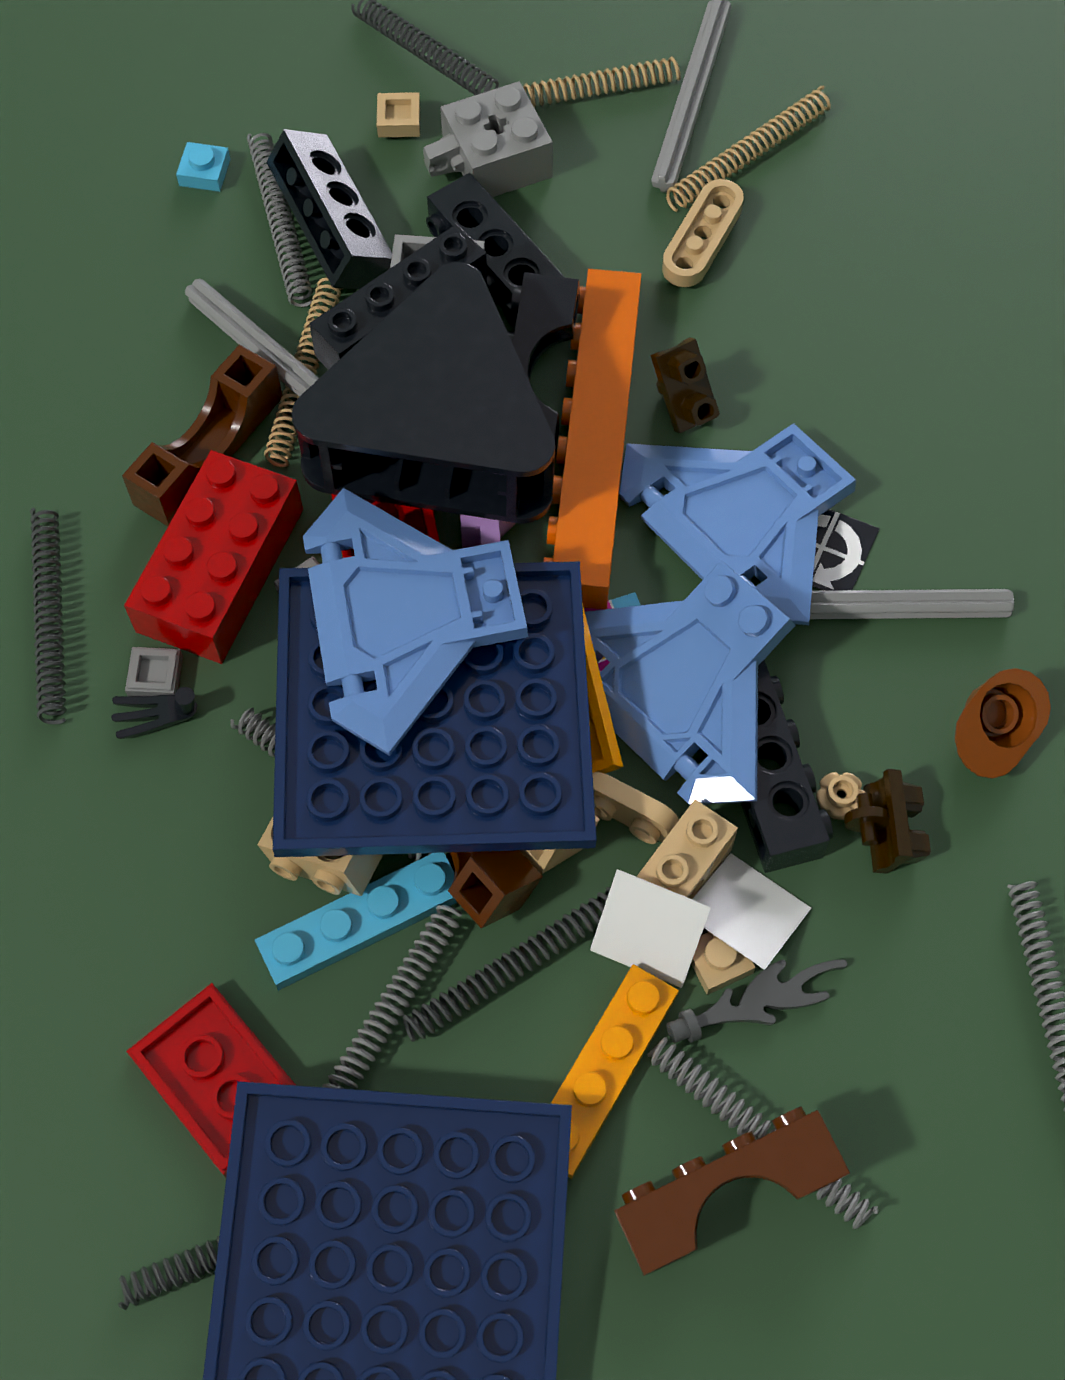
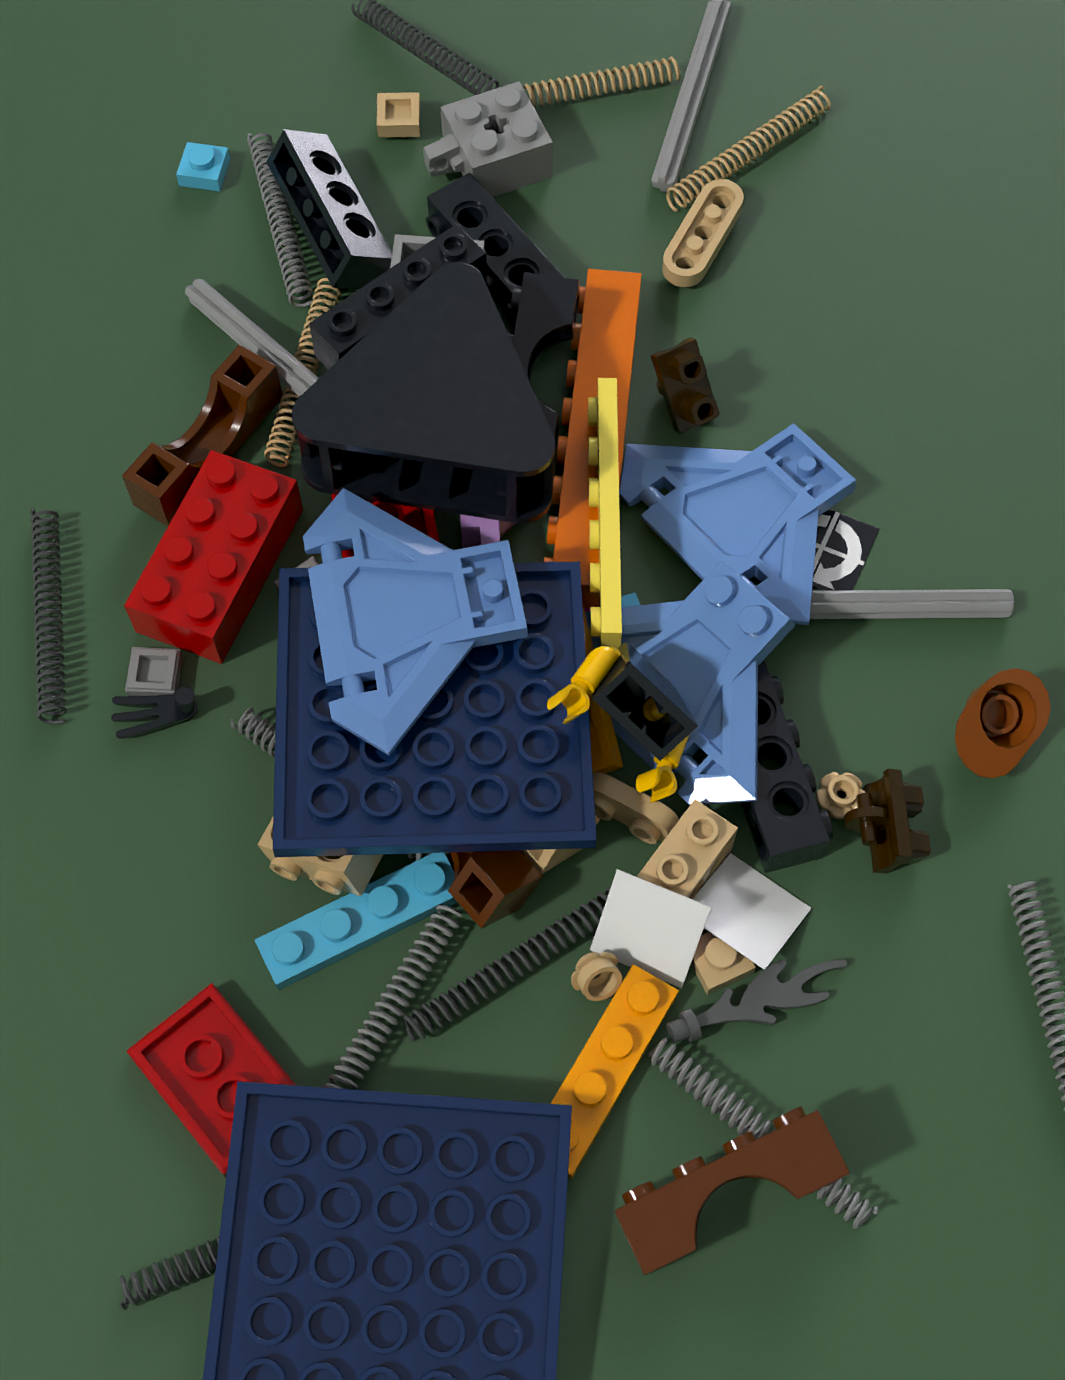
none -> black torso [547,642,698,803]
none -> tan plate [571,952,622,1001]
none -> light yellow plate [588,378,622,649]

